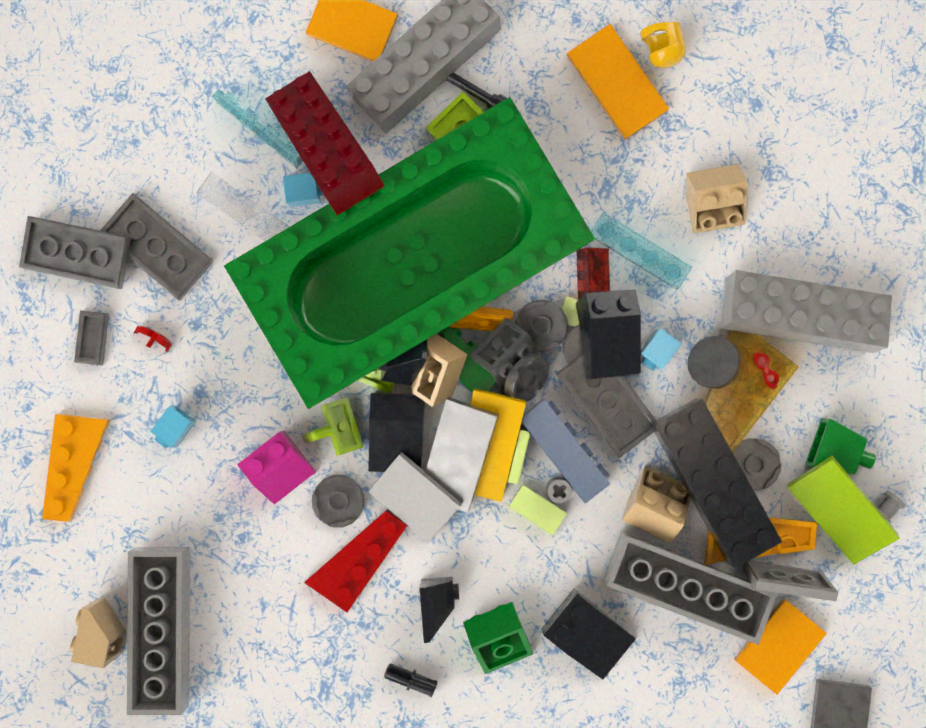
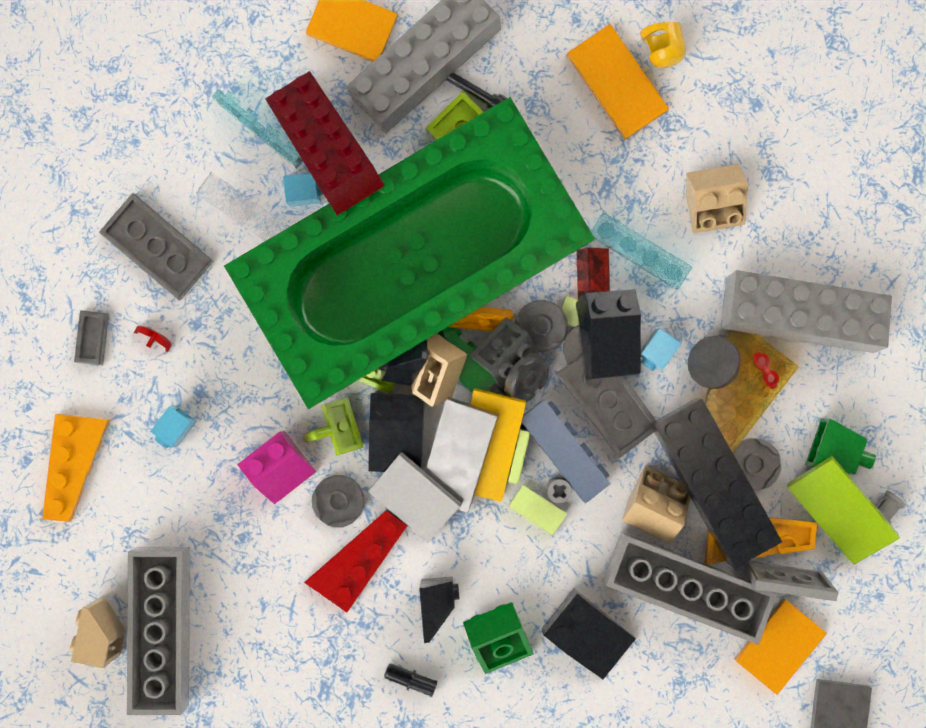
flat silver tile [19,216,132,289] -> none

